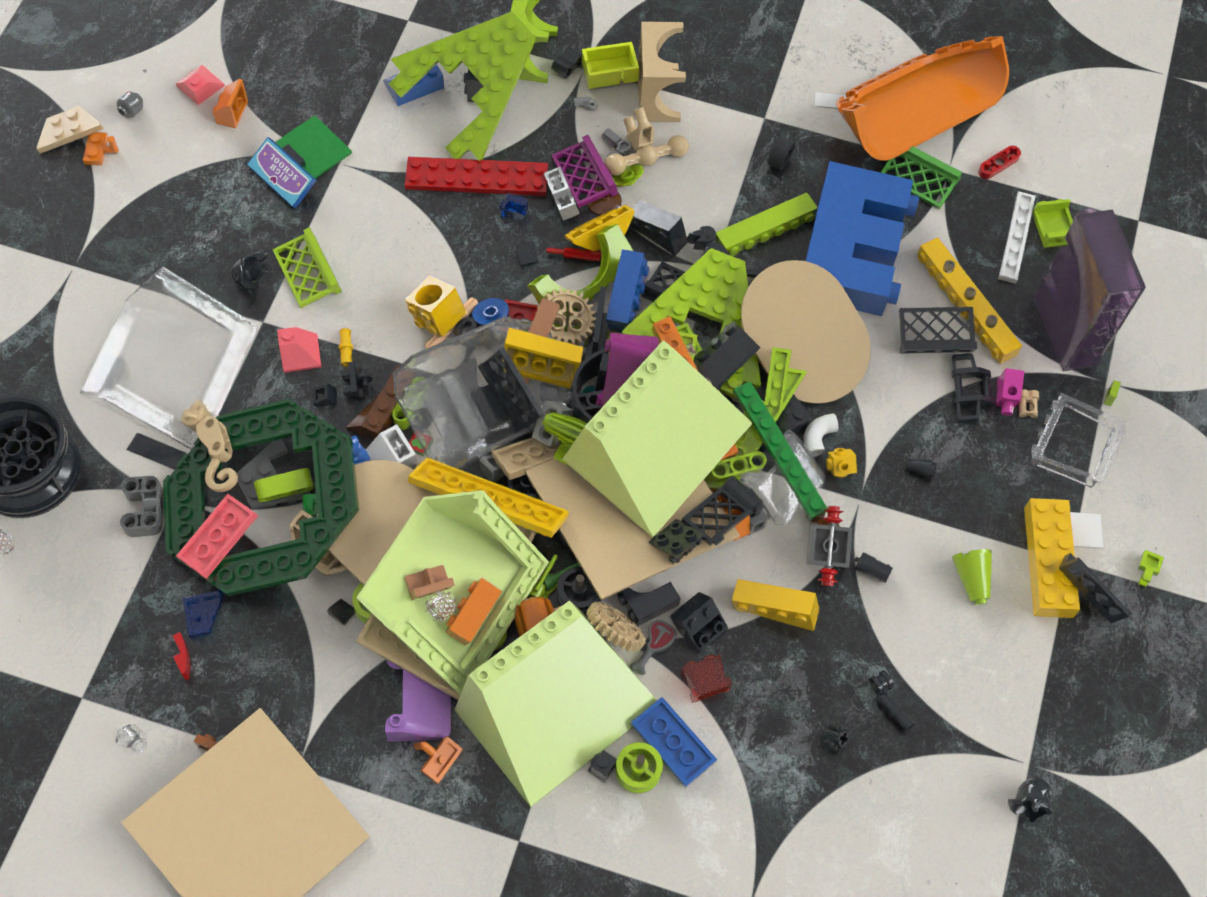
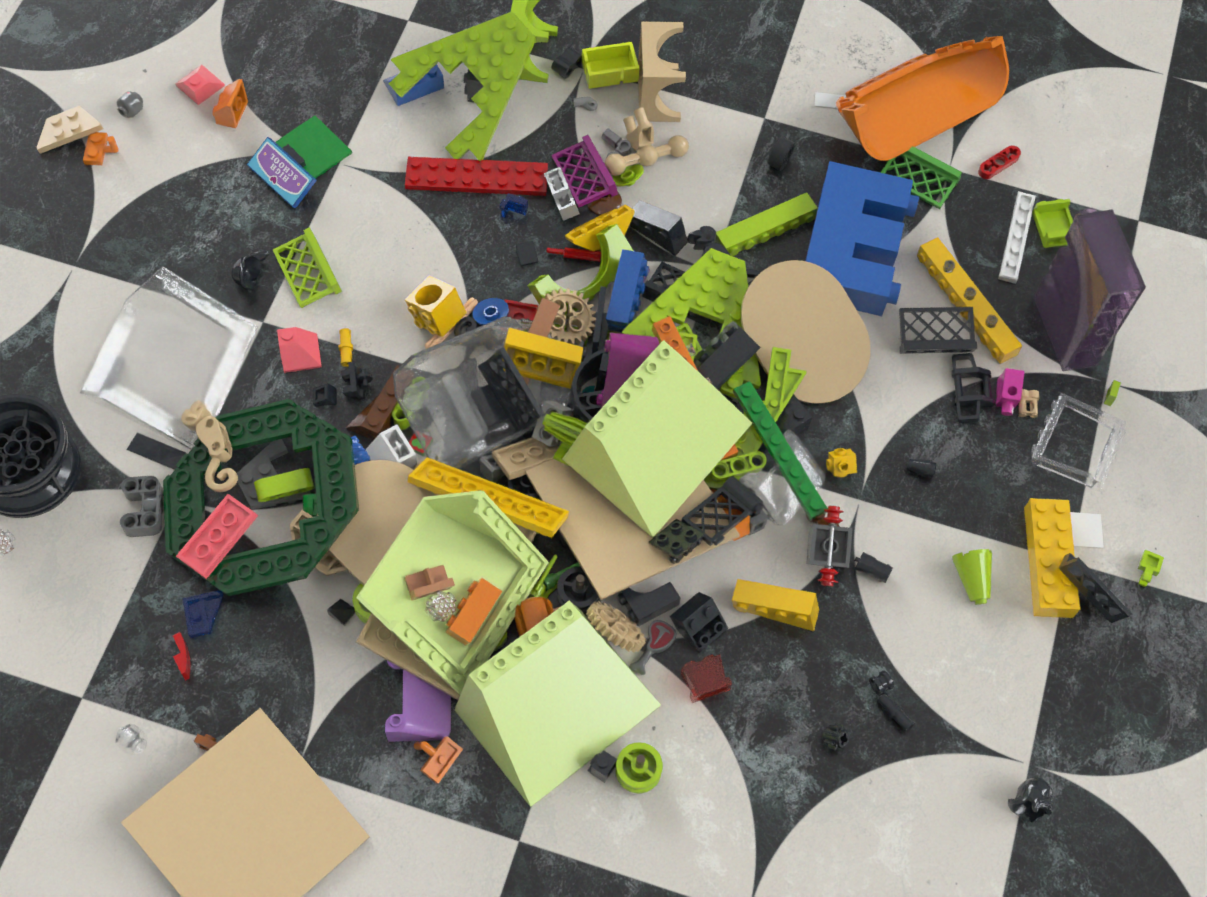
blue plate [630,697,717,788] -> none
white cylinder [803,413,838,457] -> none

